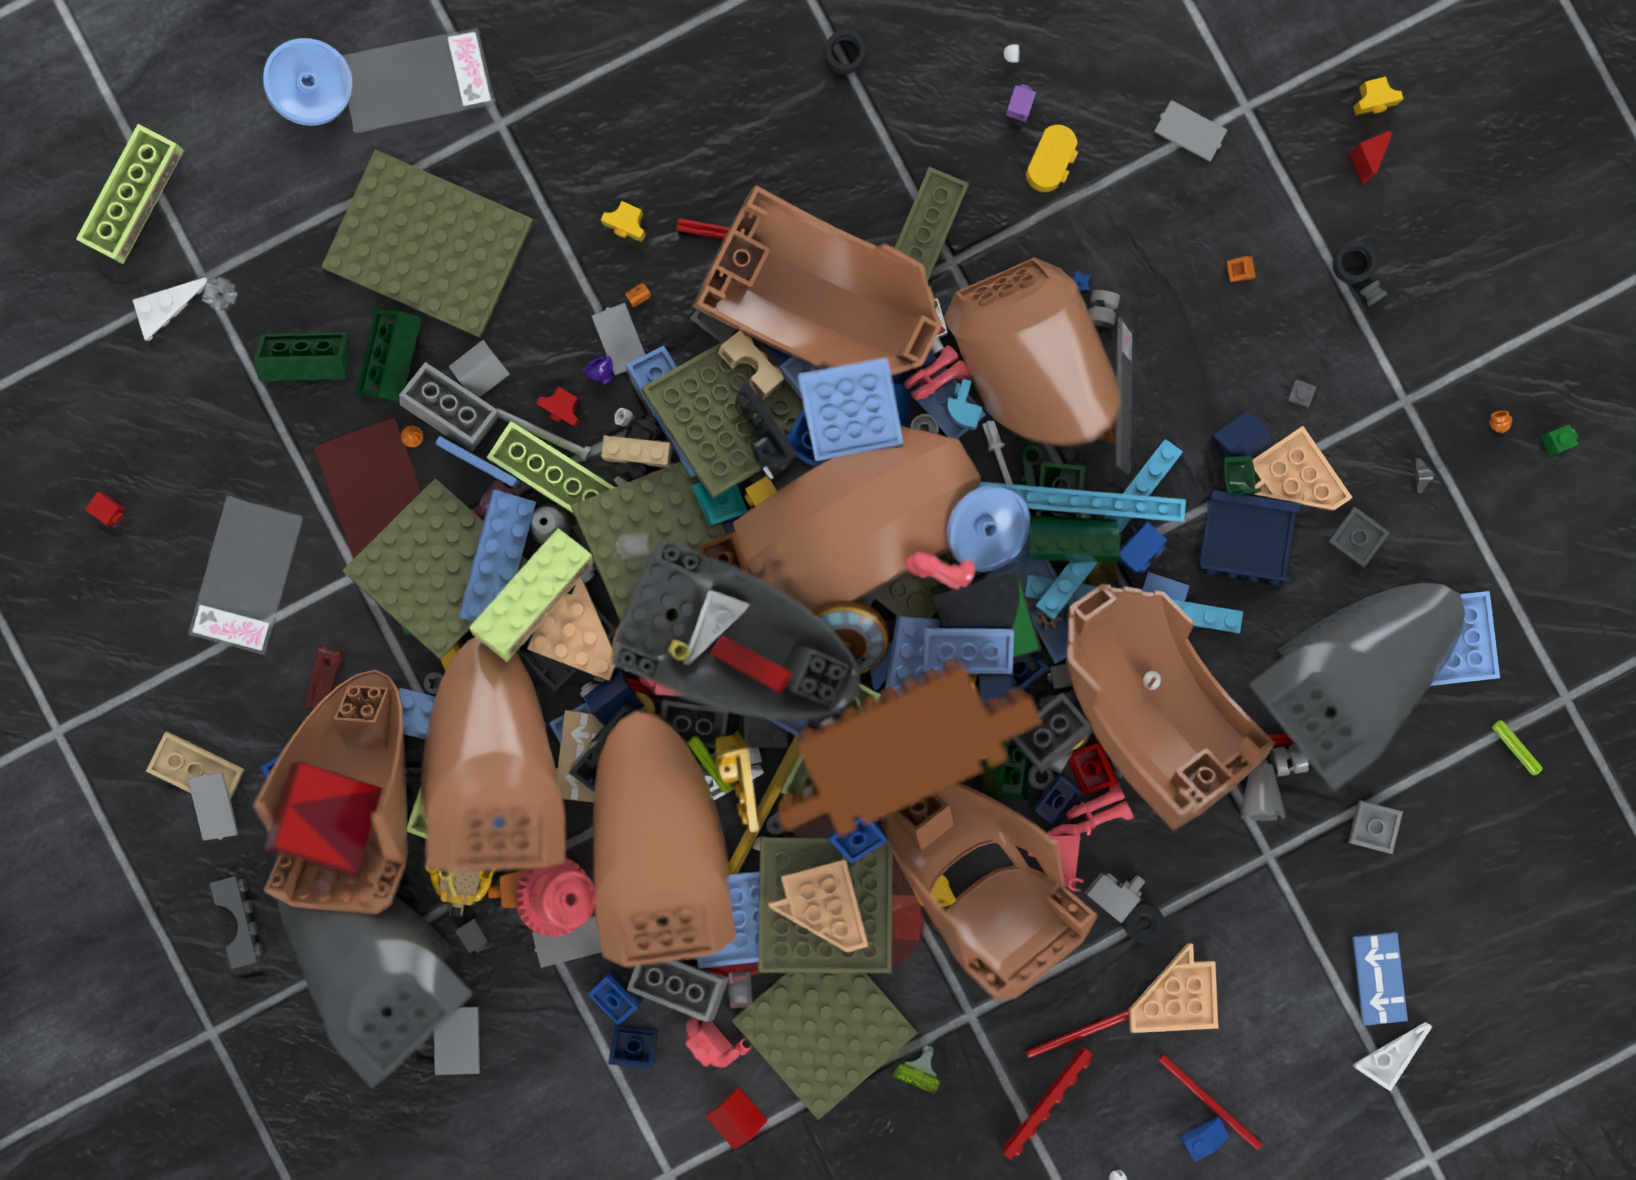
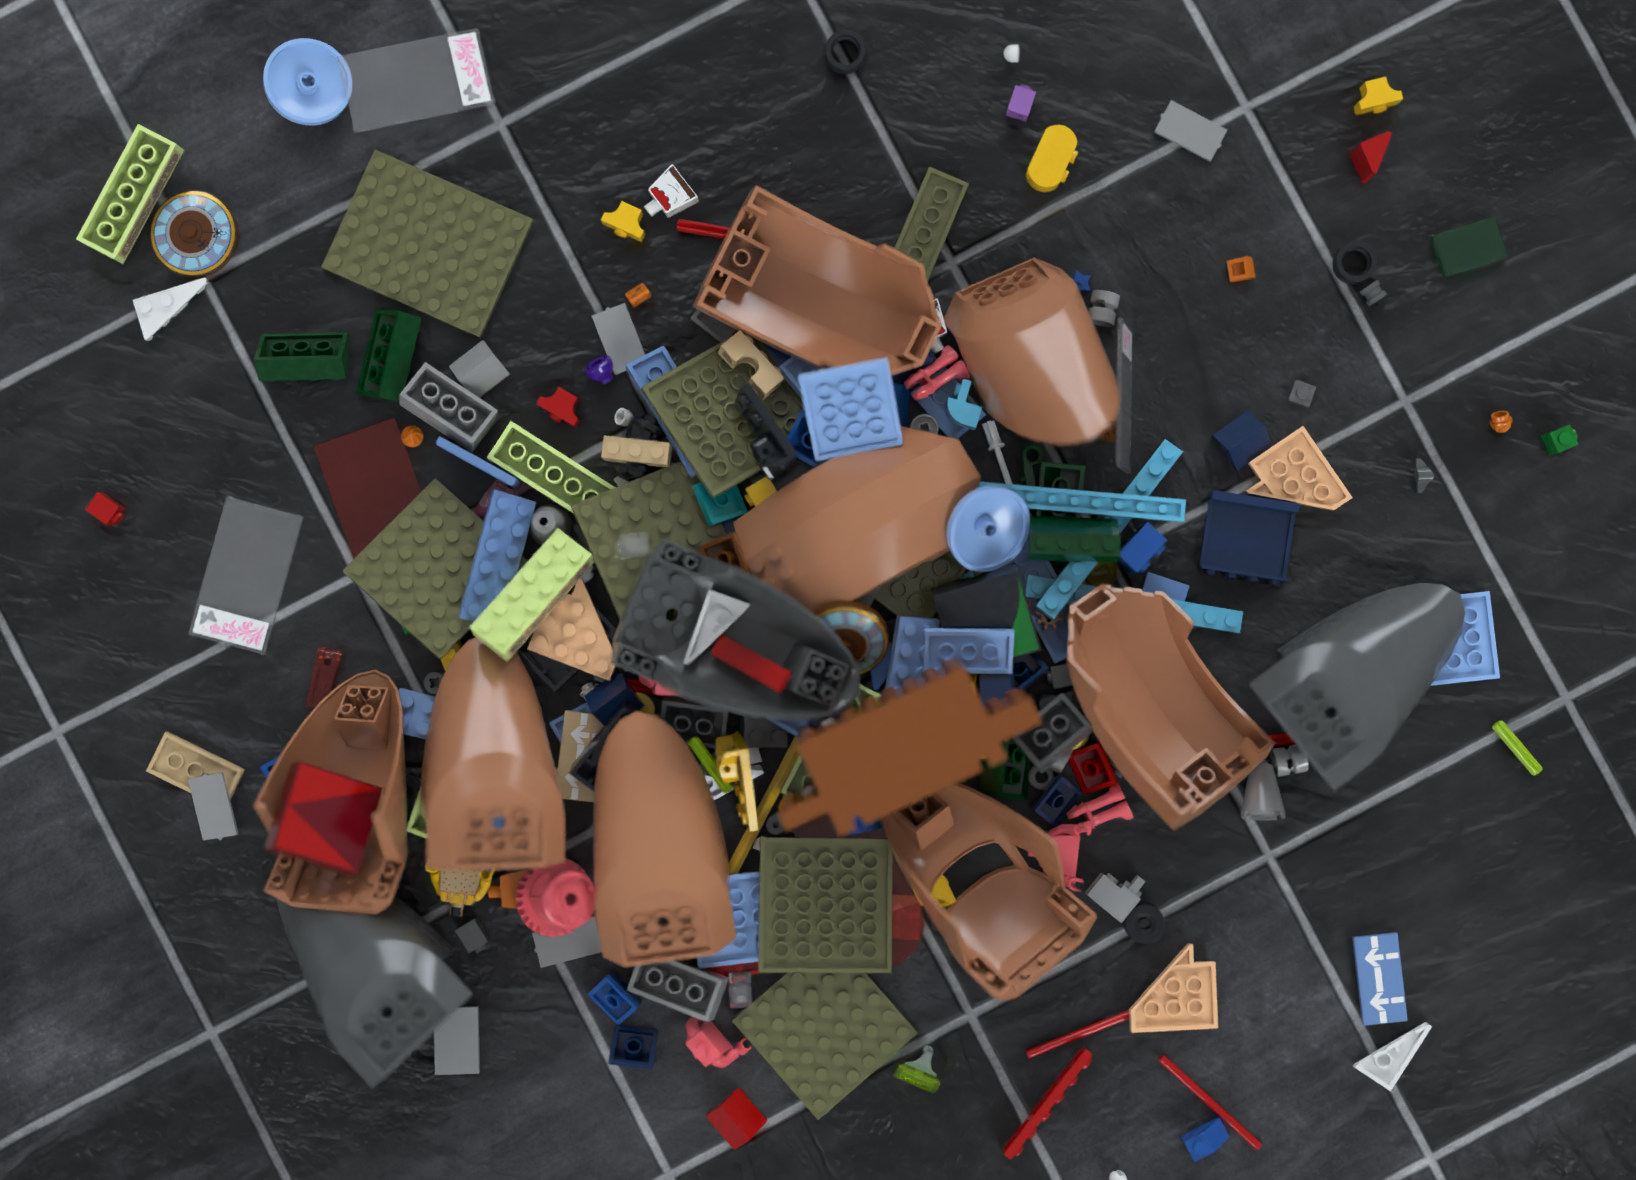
clear brick [202,277,238,310] -> none
dark grey arch [210,875,264,969] -> none
light yellow hand [439,869,457,898] -> none
light grey bar [497,409,592,462] -> none
light yellow hose [667,640,689,660] -> none
light nougat wing [768,859,868,952] -> none
blue slope [828,816,888,864] -> none
coral piece [905,553,975,590] -> none
white hinge [1143,671,1161,690] -> none
dark green piece [1223,456,1261,495] -> none
dark grey plate [1328,507,1390,568] -> none
light grey plate [1348,800,1403,854] -> none
none -> dish [150,190,239,278]
none -> white torso [644,164,699,217]
none -> clear green tile [1431,217,1508,278]

